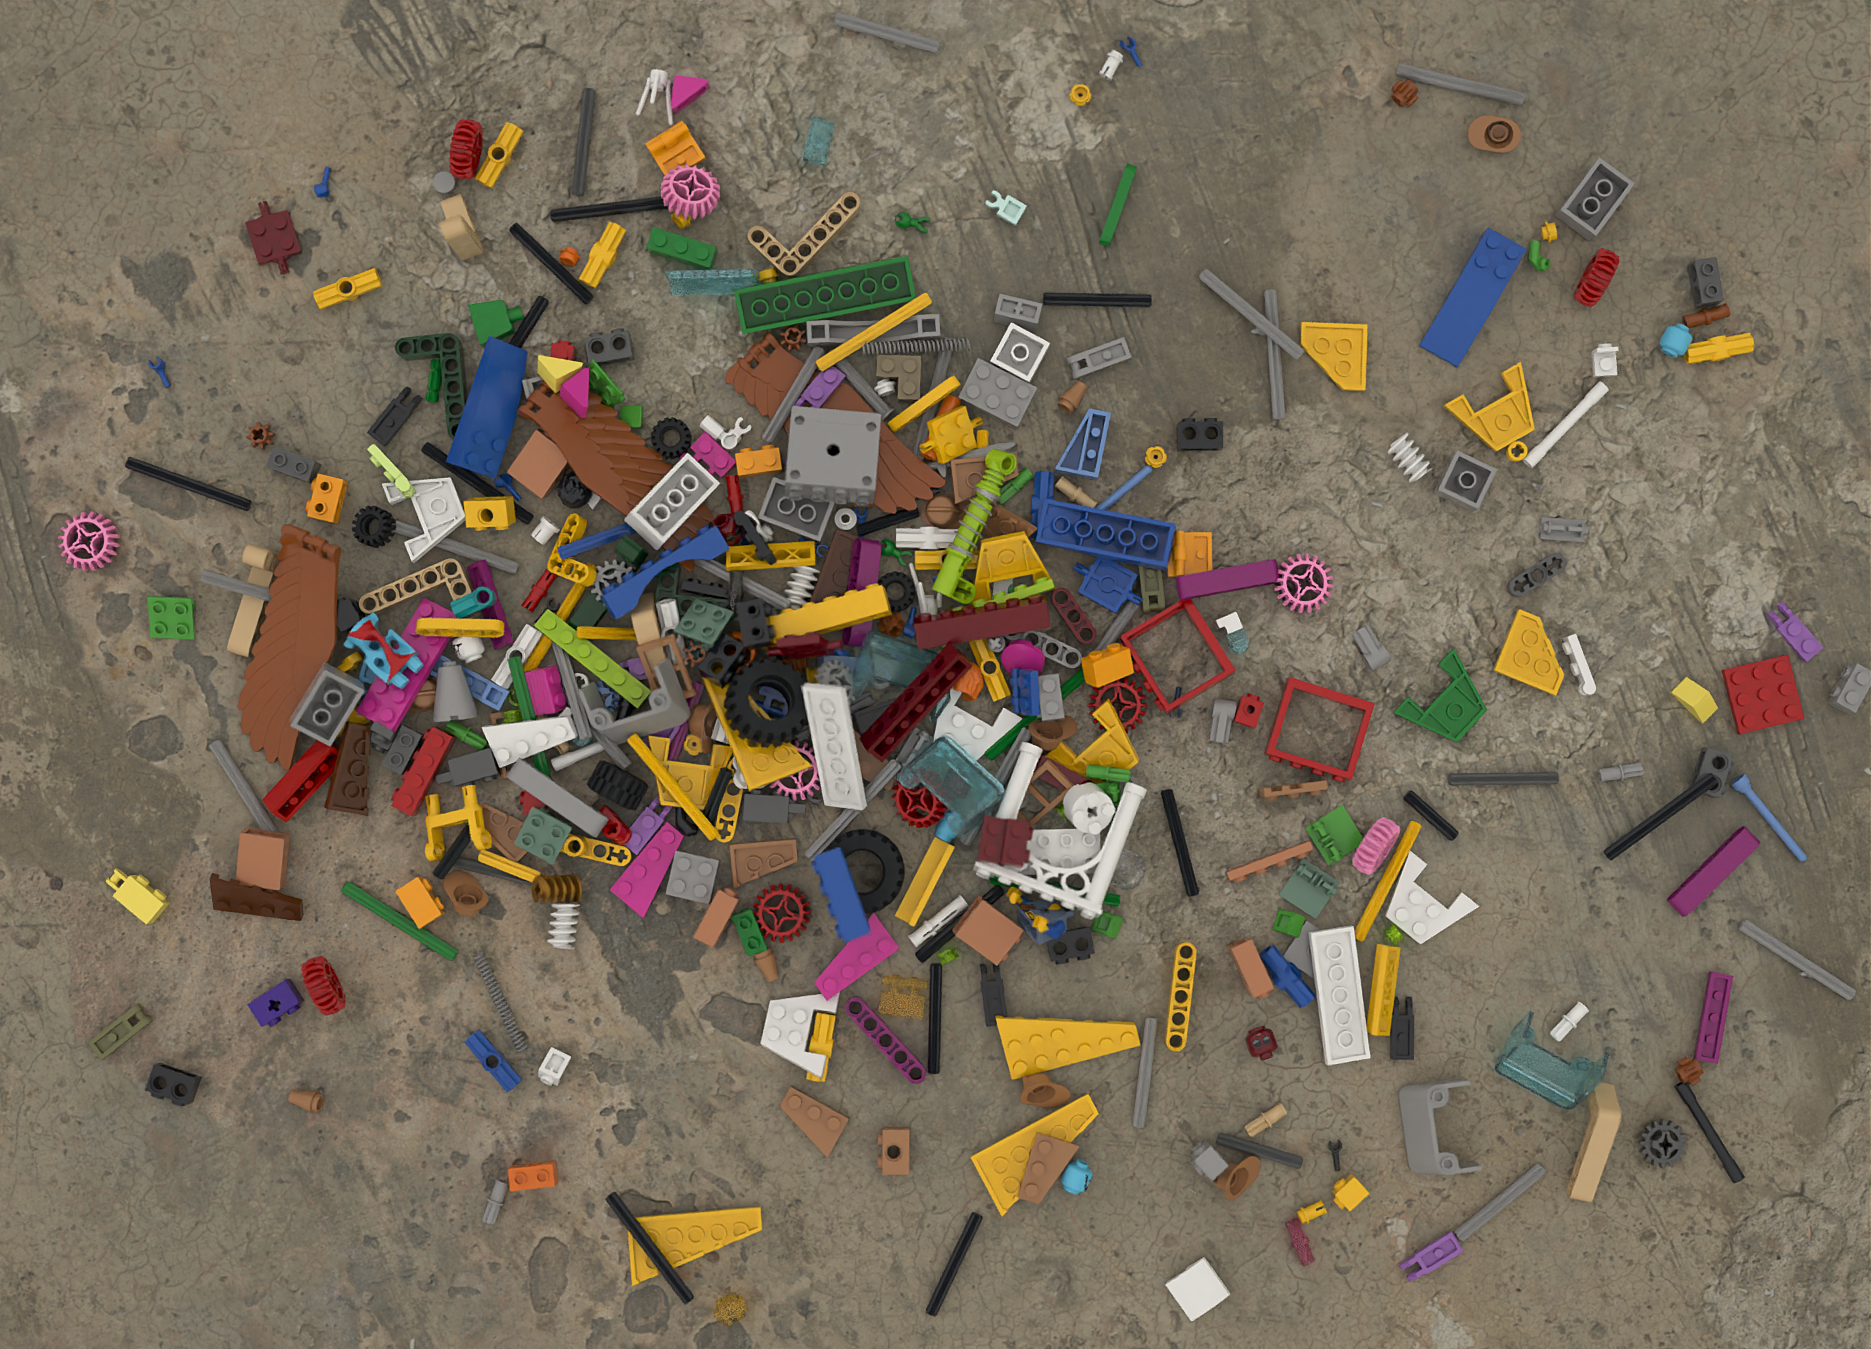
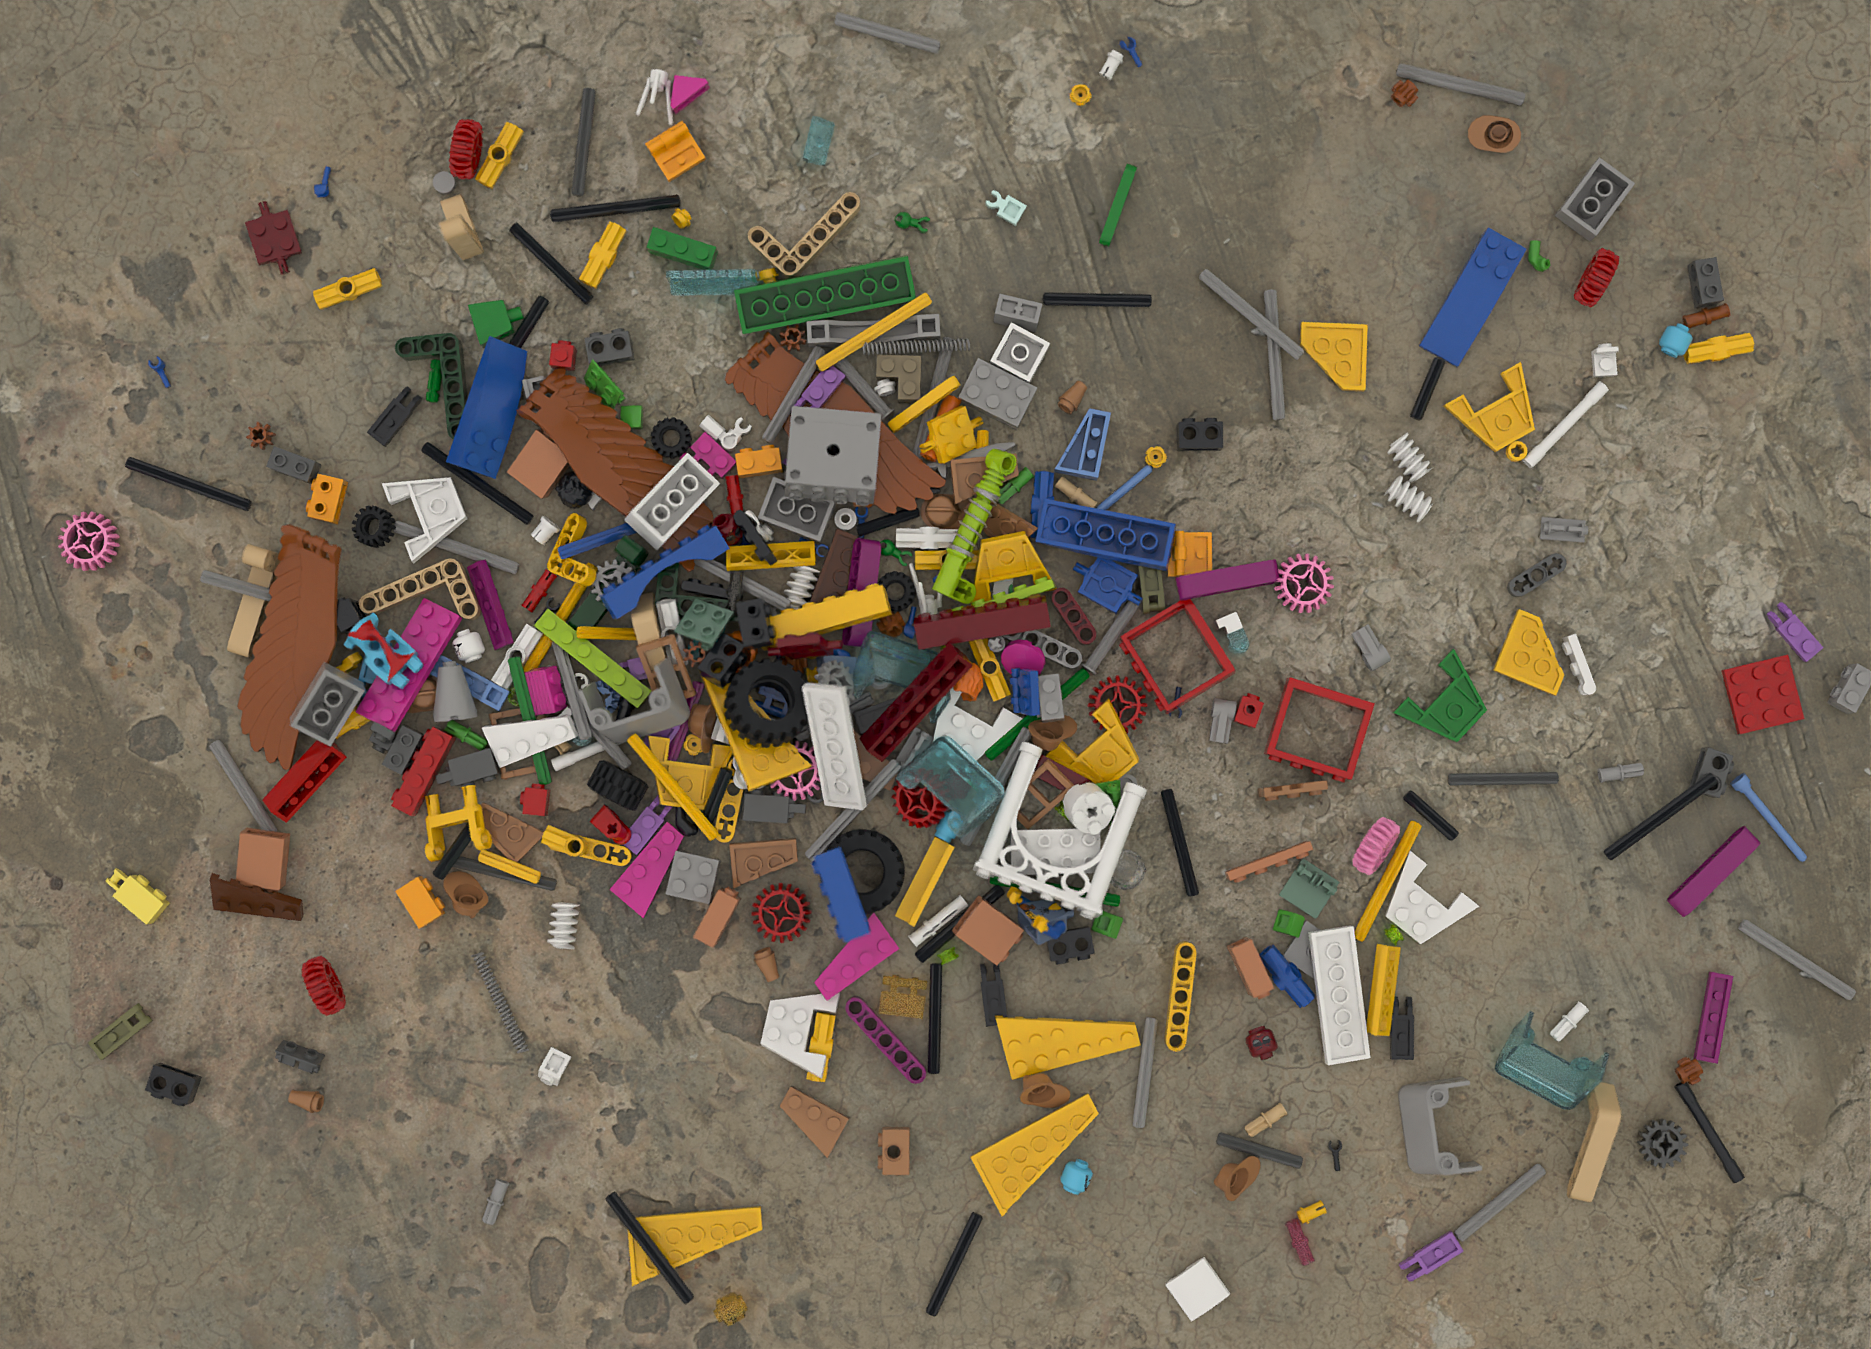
bright green hinge [147,596,196,640] -> none
dark purple brick [247,979,304,1027] -> none
reddish brown wing [324,721,370,816] -> none
green axle [342,882,458,961] -> none
yellowish green hinge [367,444,415,498] -> none
yellow beam [416,618,504,638] -> none
teal piece [450,587,497,619] -> none
yellow brick [463,496,516,531] -> none
blue piece [464,1029,523,1093] -> none
blue hand [494,474,522,501] -> none
clear neon green bush [501,709,523,723] -> none
light grey beam [507,758,609,838] -> none
orange brick [508,1160,558,1191] -> none
sand green hinge [514,806,572,865] -> none
pearl gold piece [531,874,582,904] -> none
light yellow slope [537,355,583,393] -> none
orange plate [559,247,580,267] -> none
dark pink slope [559,368,589,418] -> none
bright pink gear [661,163,720,220] -> none
green hinge [731,908,768,957] -> none
dark red plate [977,816,1033,868] -> none
medium nougat wing [1017,1132,1080,1204] -> none
light grey plate [1066,337,1132,380] -> none
light orange brick [1081,643,1134,688] -> none
bright green axle [1086,764,1131,782] -> none
light grey brick [1190,1140,1228,1181] -> none
bright green hinge [1305,805,1364,866] -> none
yellow brick [1332,1174,1370,1211] -> none
light grey brick [1433,450,1497,512] -> none
yellow plate [1541,222,1557,243] -> none
light yellow slope [1670,677,1718,724] -> none
none -> dark grey hinge [275,1040,325,1074]
none -> white piece [1384,476,1433,523]
none -> black axle [1410,358,1445,421]

